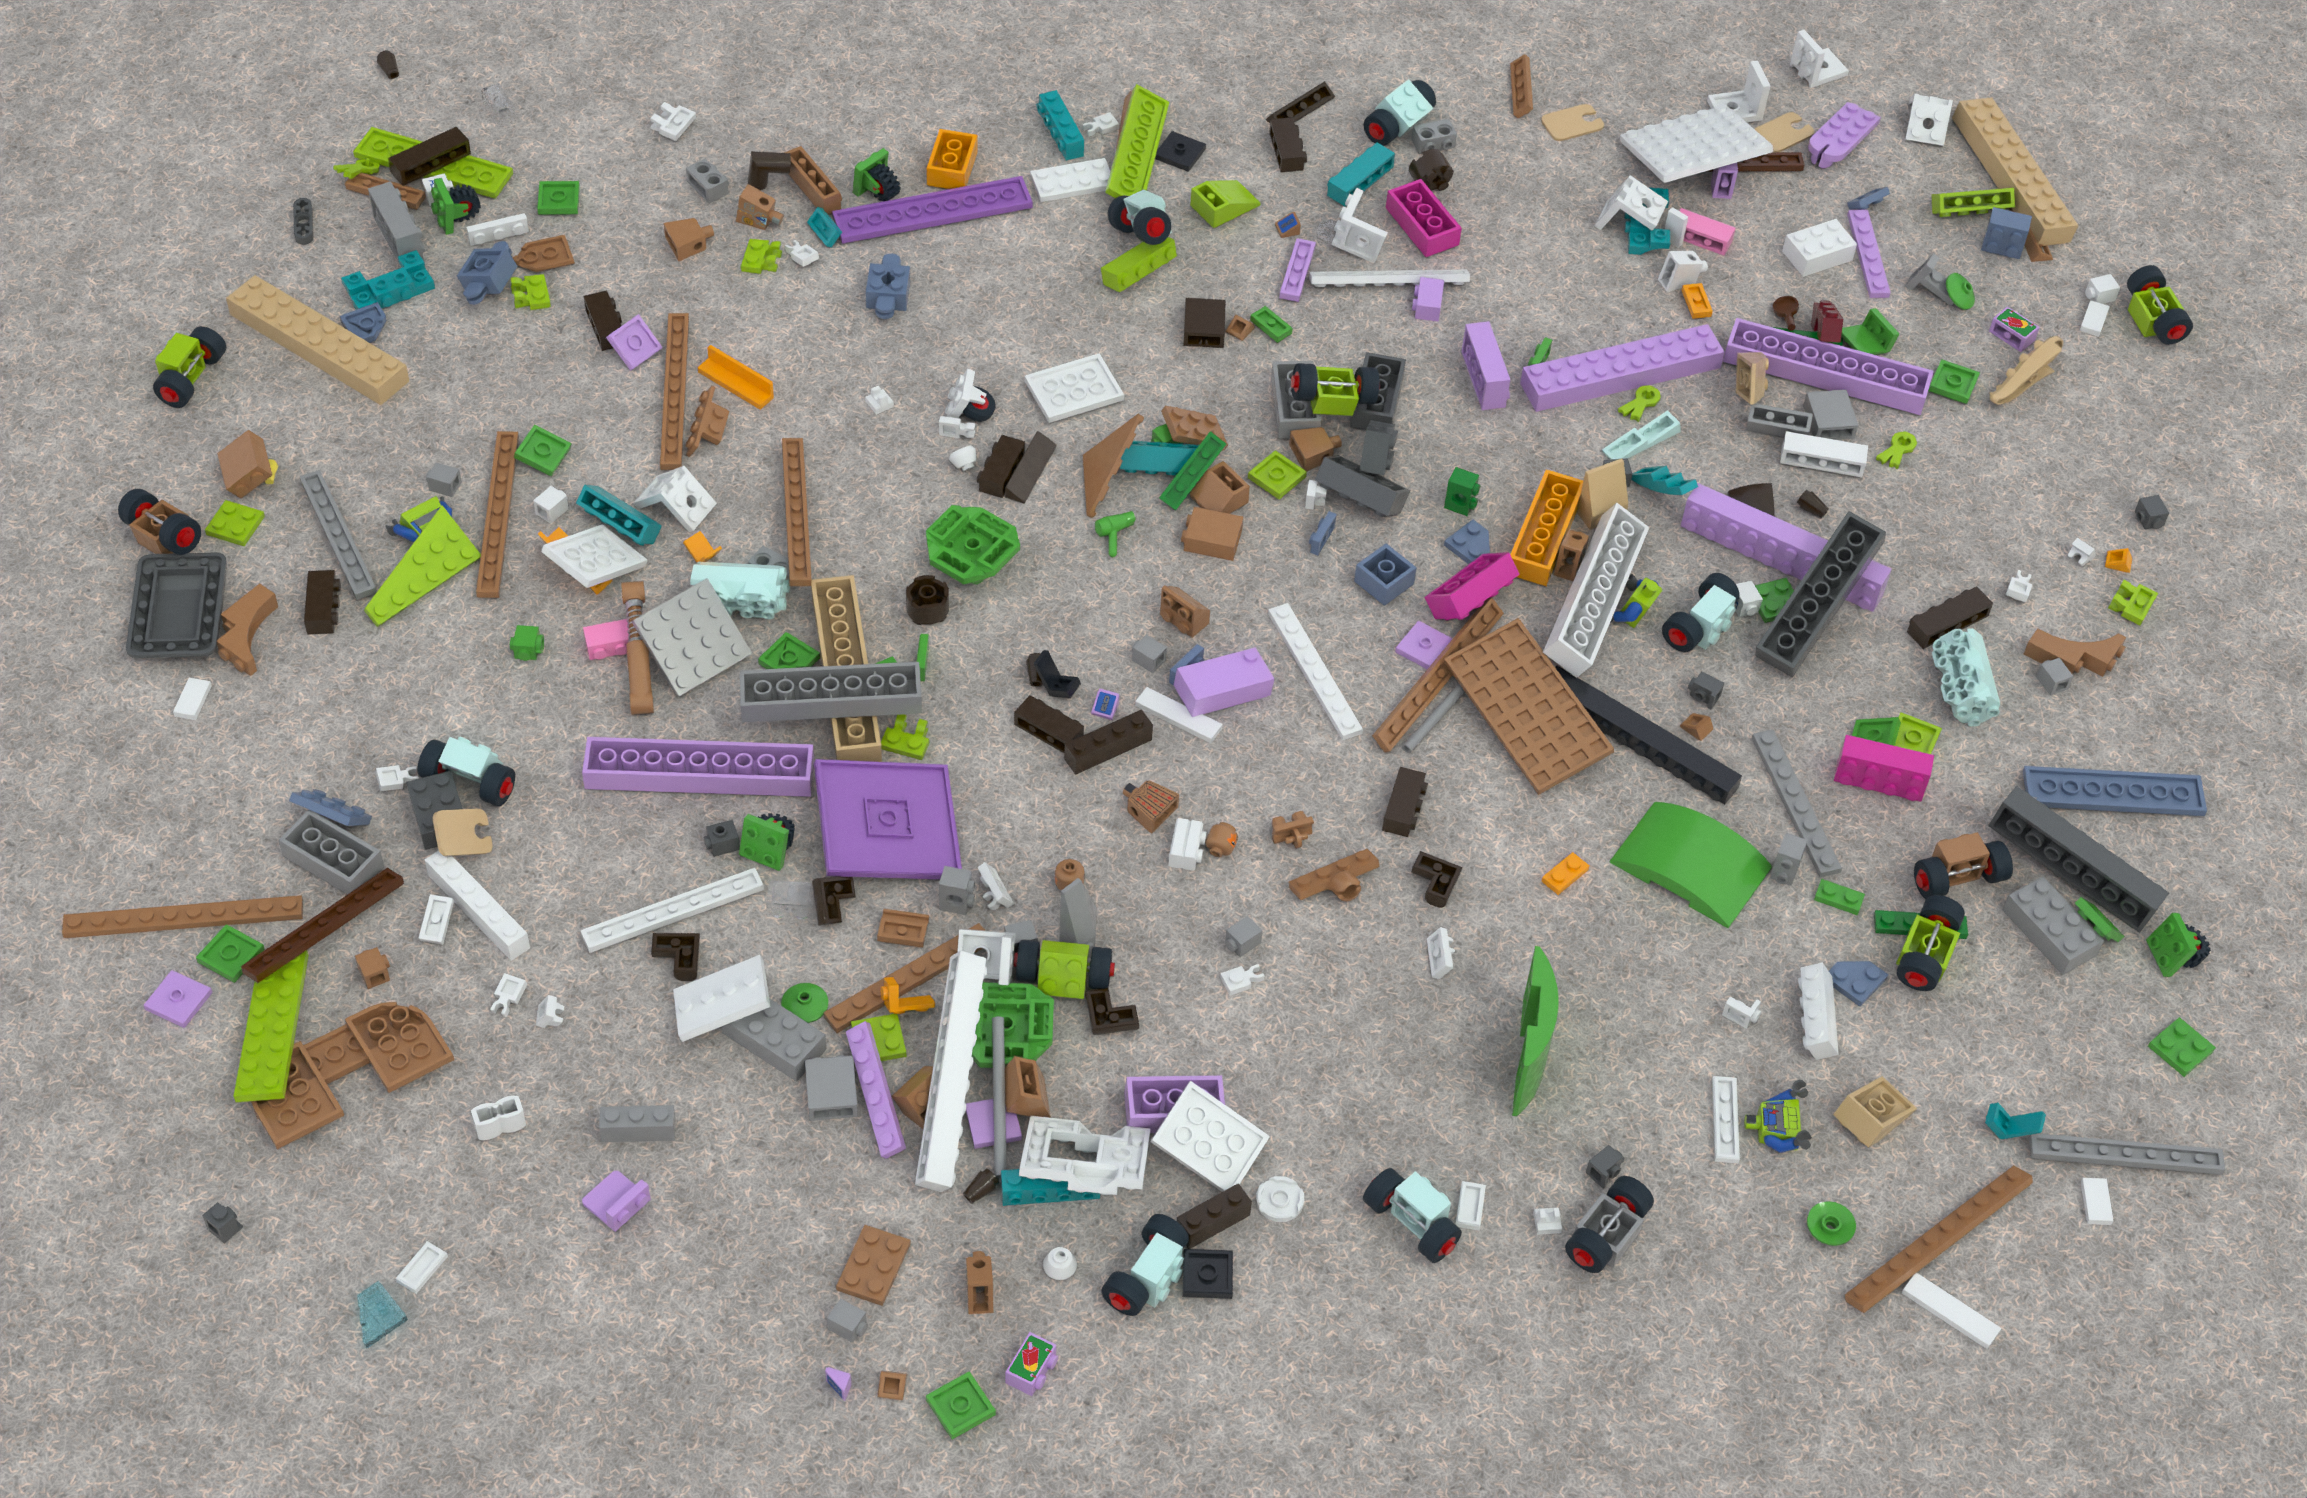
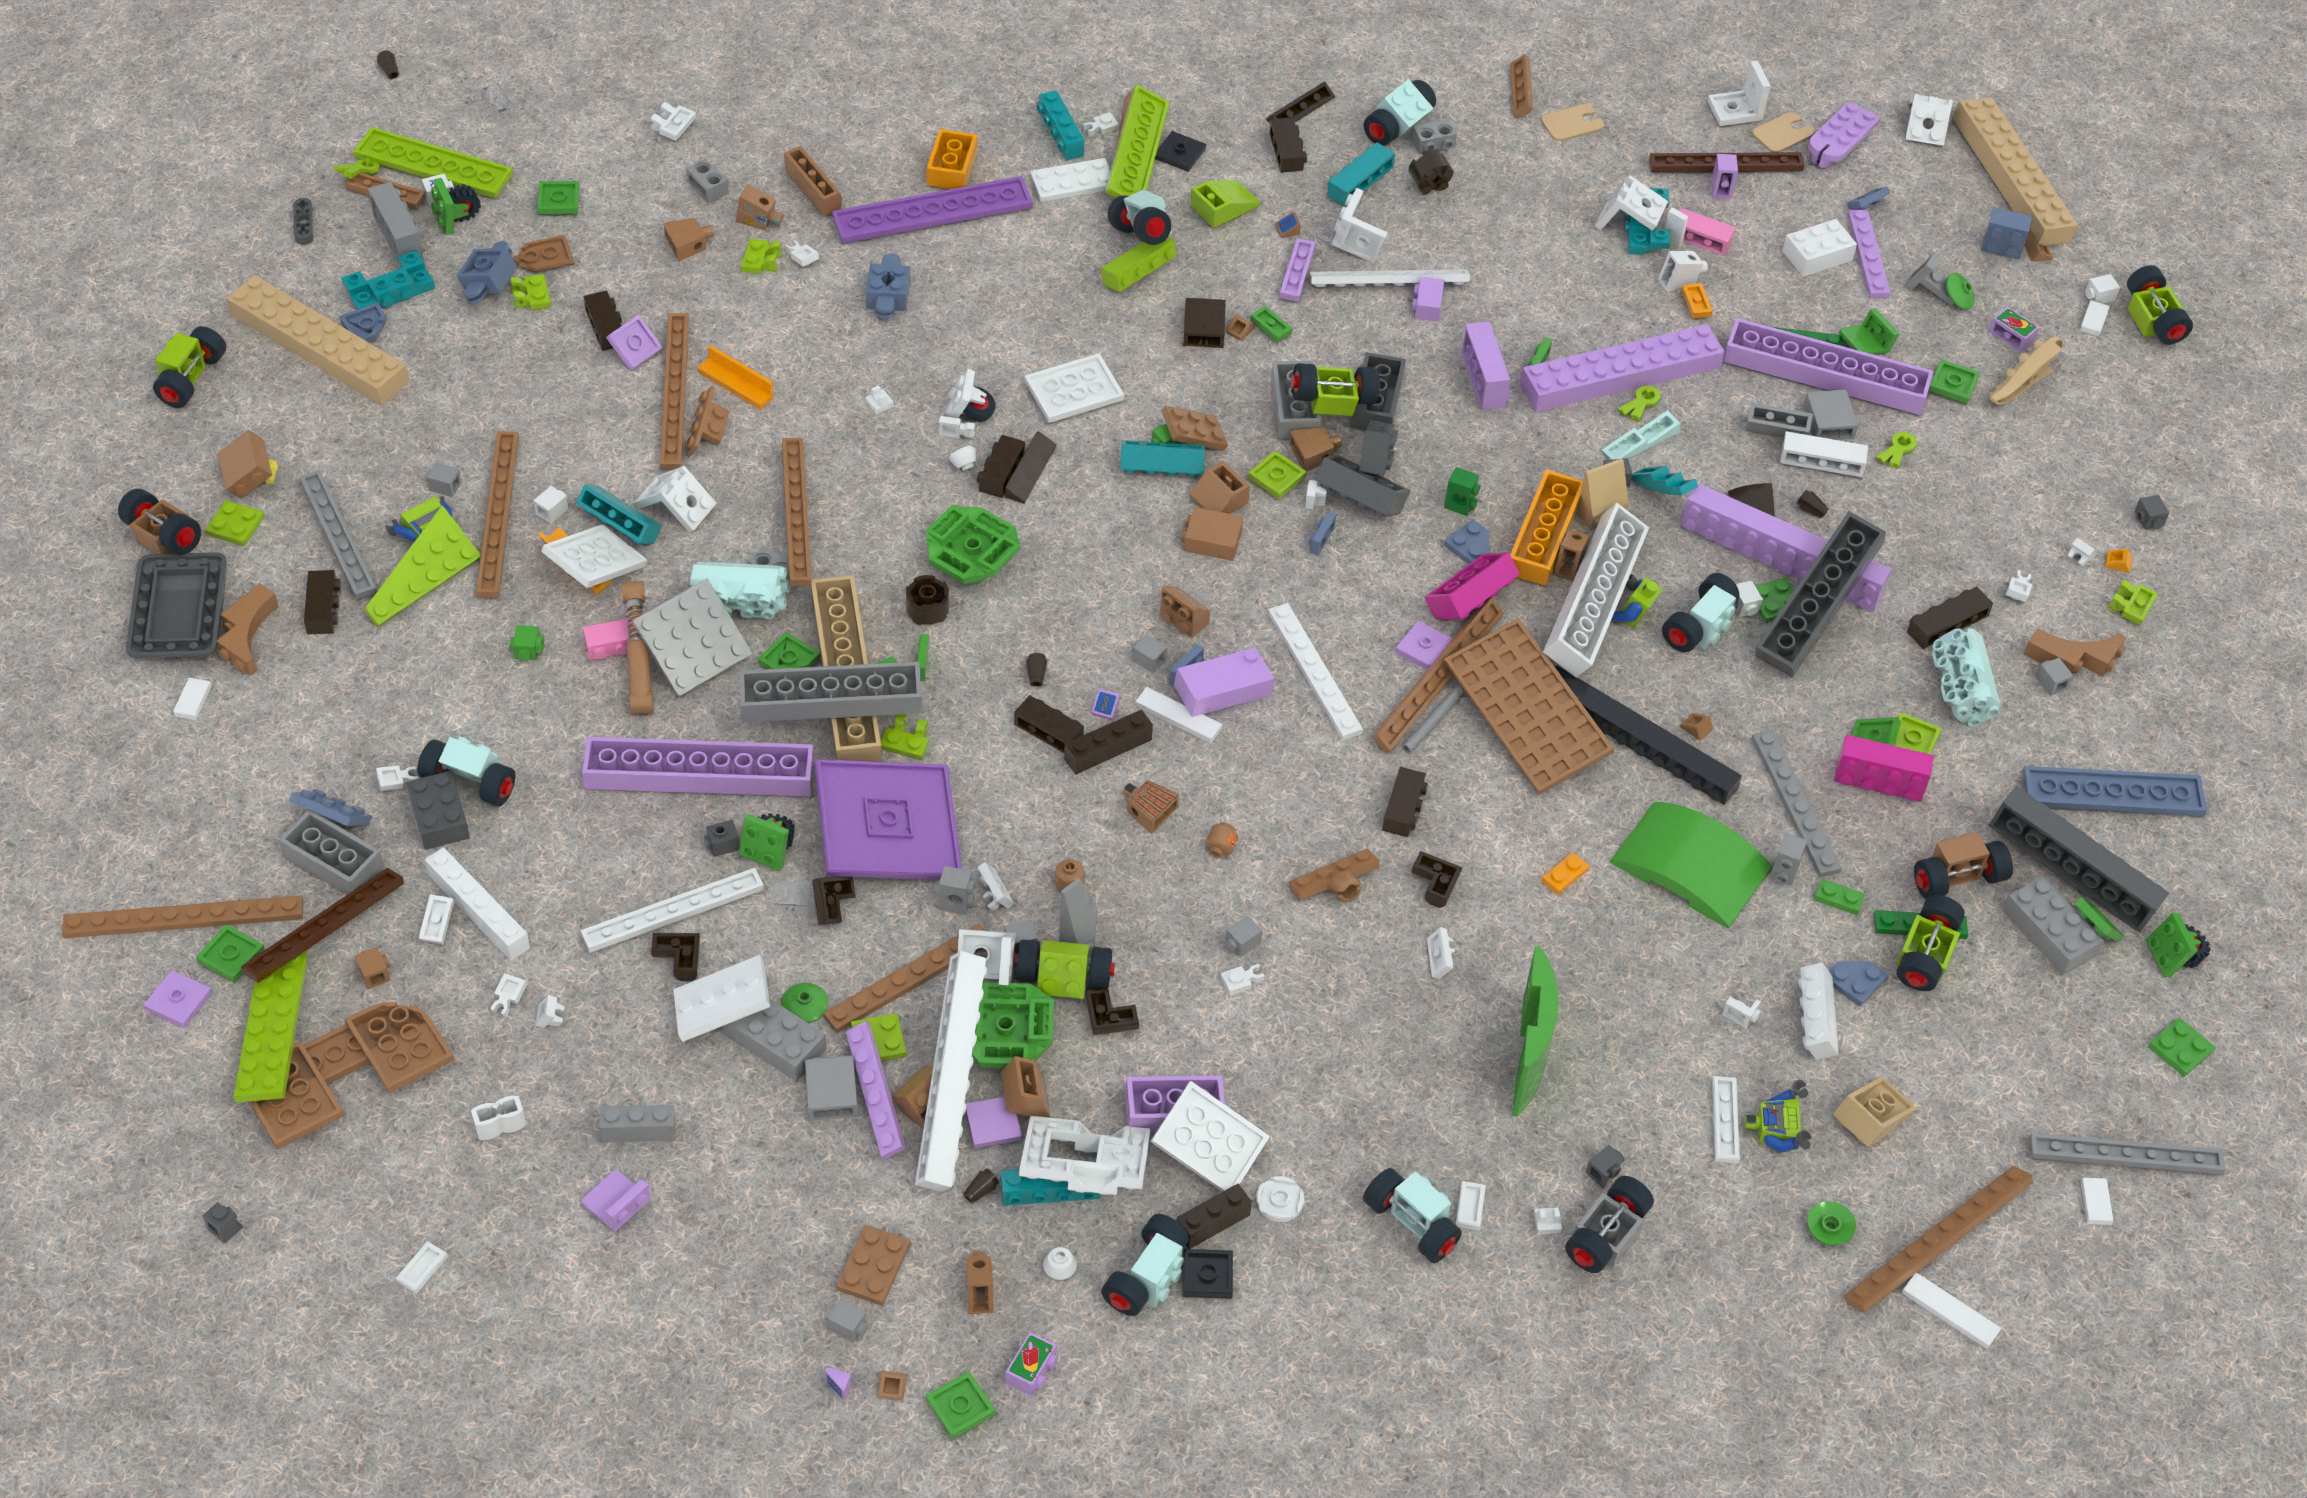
clear light blue wing [357,1281,408,1348] -> none
dark brown brick [388,126,471,186] -> none
tan piece [433,809,493,856] -> none
white plate [466,213,529,246] -> none
bright green plate [514,424,572,477] -> none
light orange bracket [683,531,722,562] -> none
dark brown brick [748,151,791,191] -> none
teal plate [807,207,842,248] -> none
plate [852,148,901,202] -> none
medium nougat plate [877,909,929,948] -> none
light orange bracket [880,977,935,1014] -> none
light grey piece [992,1017,1007,1179] -> none
black bracket [1034,650,1081,698] -> none
medium nougat tile [1083,413,1144,518] -> none
bright green piece [1095,511,1136,557] -> none
green plate [1159,431,1227,511] -> none
white brick [1168,818,1207,871] -> none
medium nougat hips [1272,811,1314,848] -> none
sand blue brick [1354,543,1417,606] -> none
dark pink brick [1386,179,1462,257] -> none
white plate [1620,105,1773,183] -> none
dark grey brick [1688,671,1724,710] -> none
tan slope [1736,352,1769,404] -> none
reddish brown piece [1773,296,1799,331] -> none
white bracket [1790,30,1849,88] -> none
dark red arch [1811,300,1843,342] -> none
lime brick [1931,188,2015,217] -> none
teal bracket [1985,1102,2046,1139] -> none

